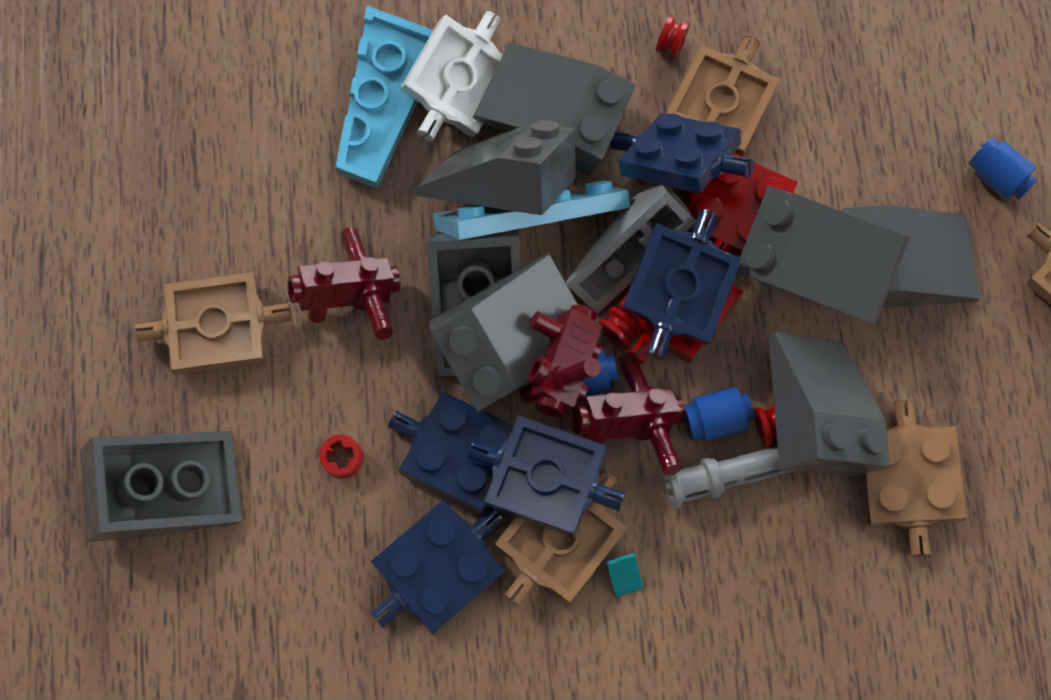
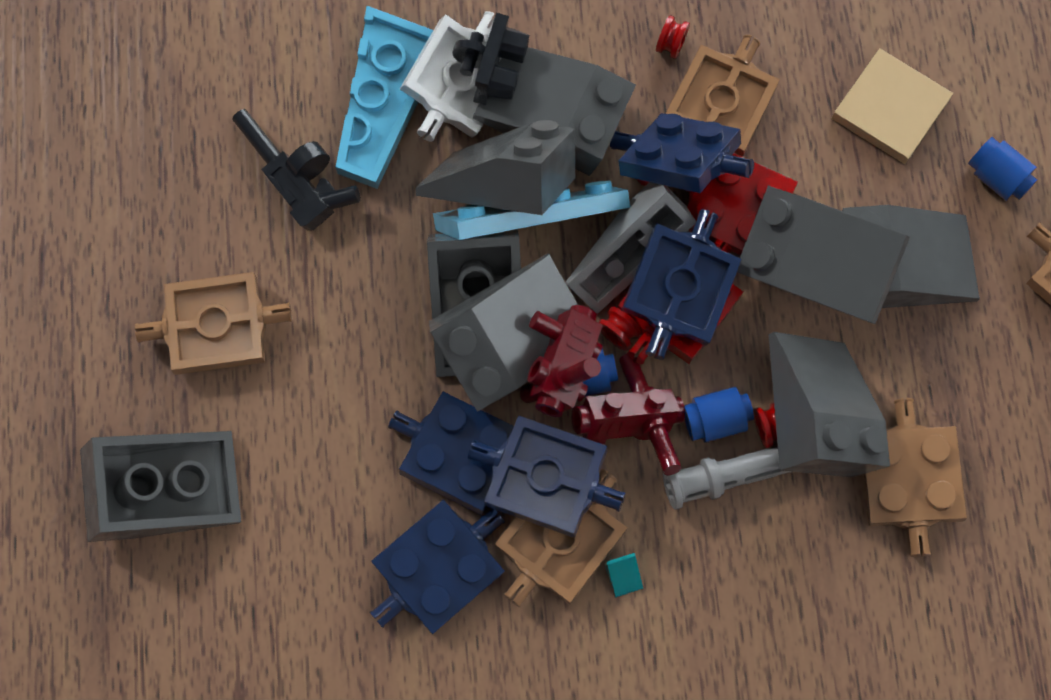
dark red piece [287,227,401,340] -> none
red bush [319,434,364,479] -> none
none -> black piece [232,109,361,231]
none -> black hips [452,12,530,105]
none -> tan tile [831,48,954,164]

